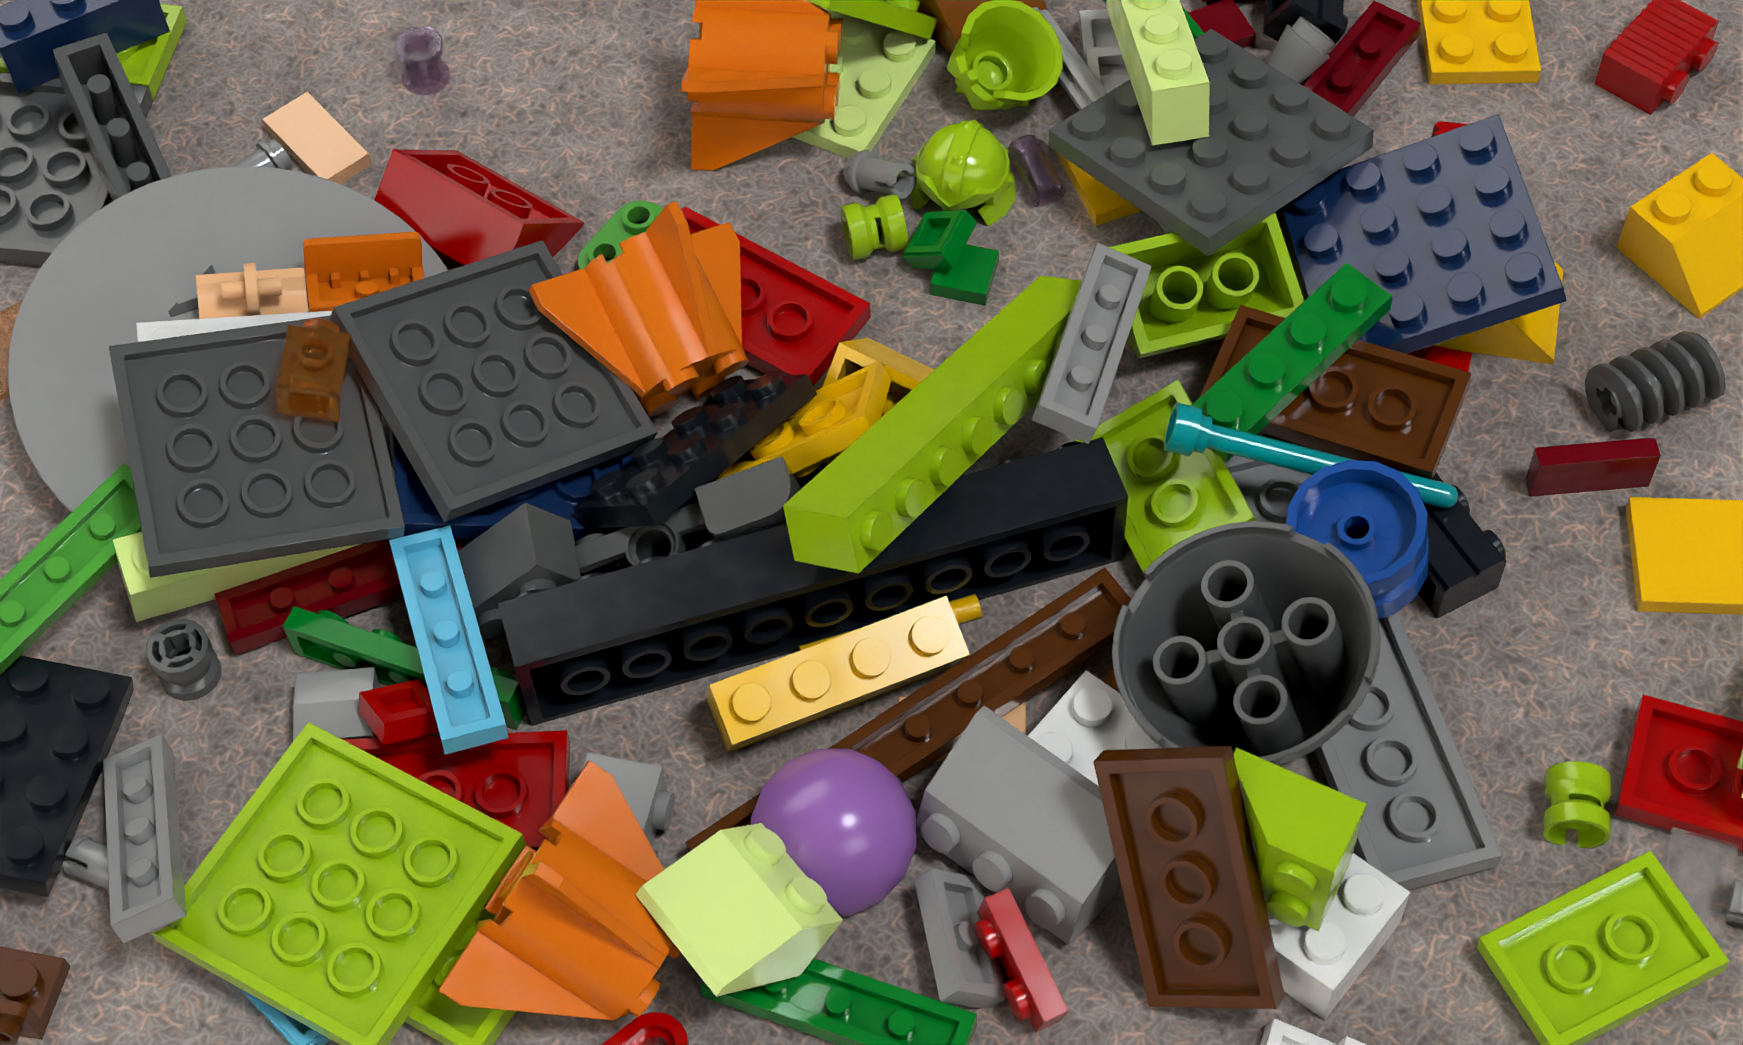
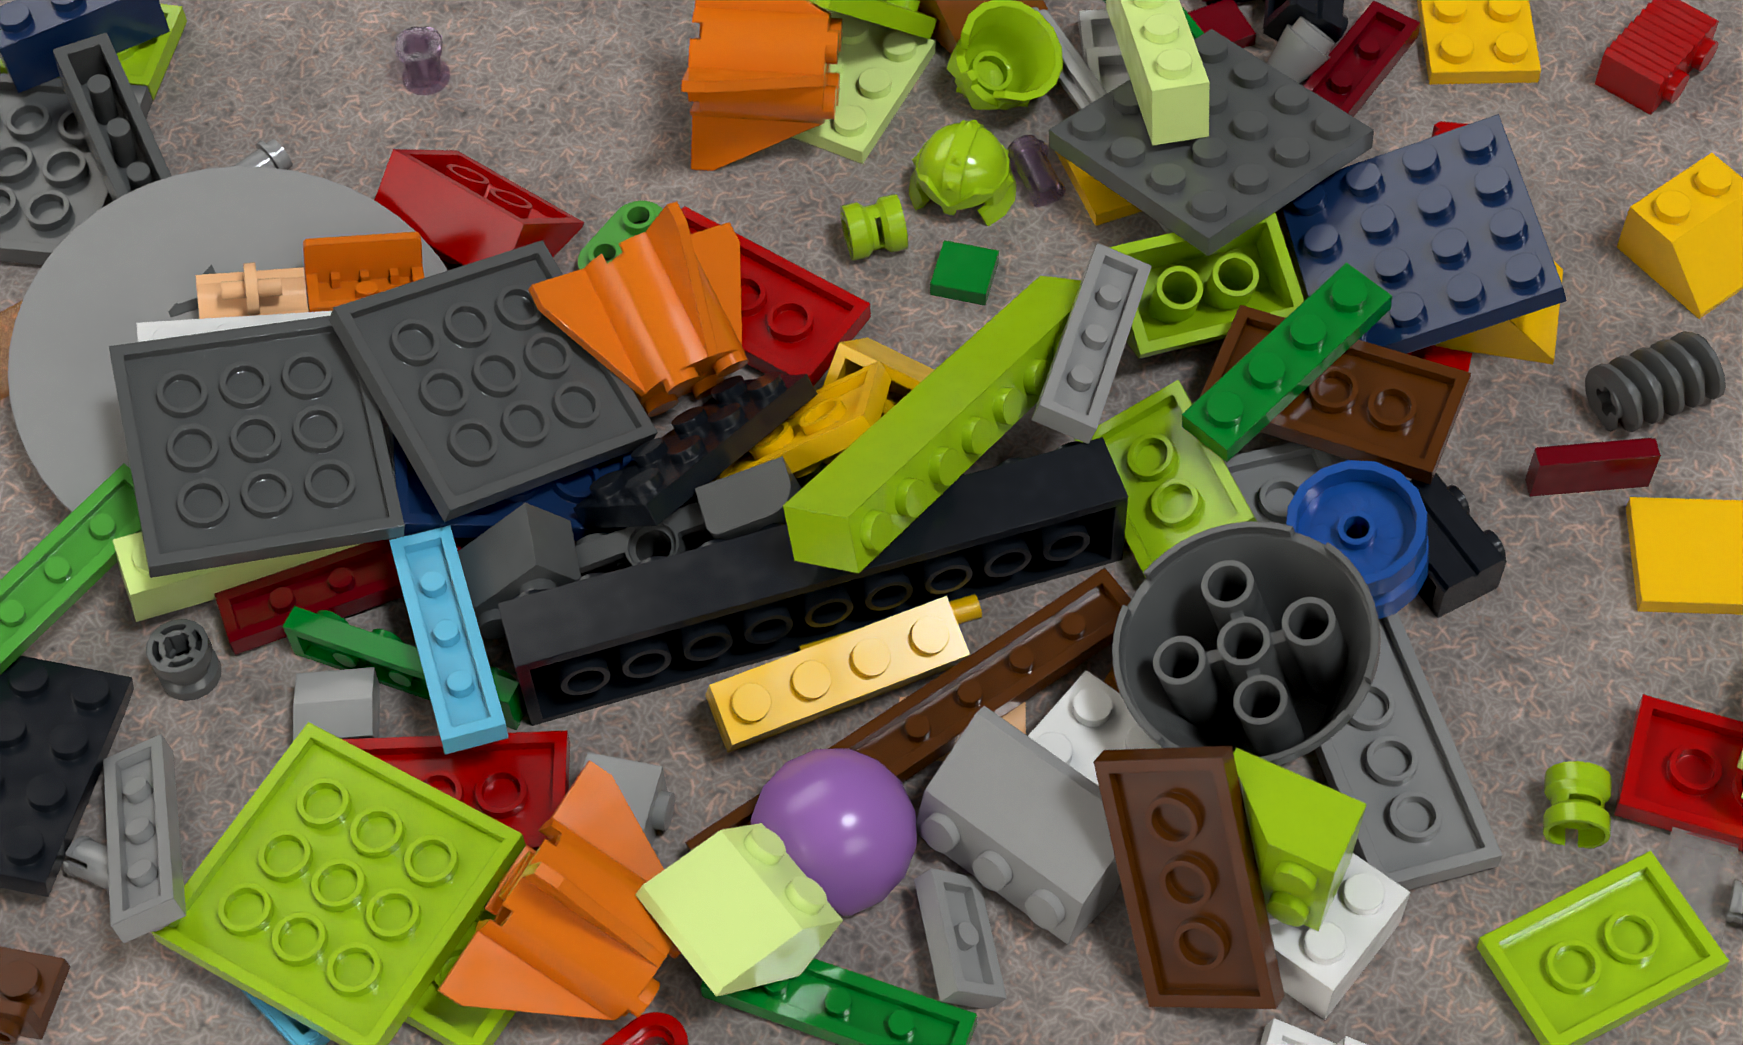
light nougat tile [262,92,372,184] -> none
clear orange brick [276,318,351,422] -> none
red plate [359,679,439,745] -> none
light grey pin [844,150,916,199] -> none
green tile [902,210,977,269] -> none
plate [974,887,1069,1032] -> none
teal piece [1164,402,1458,508] -> none

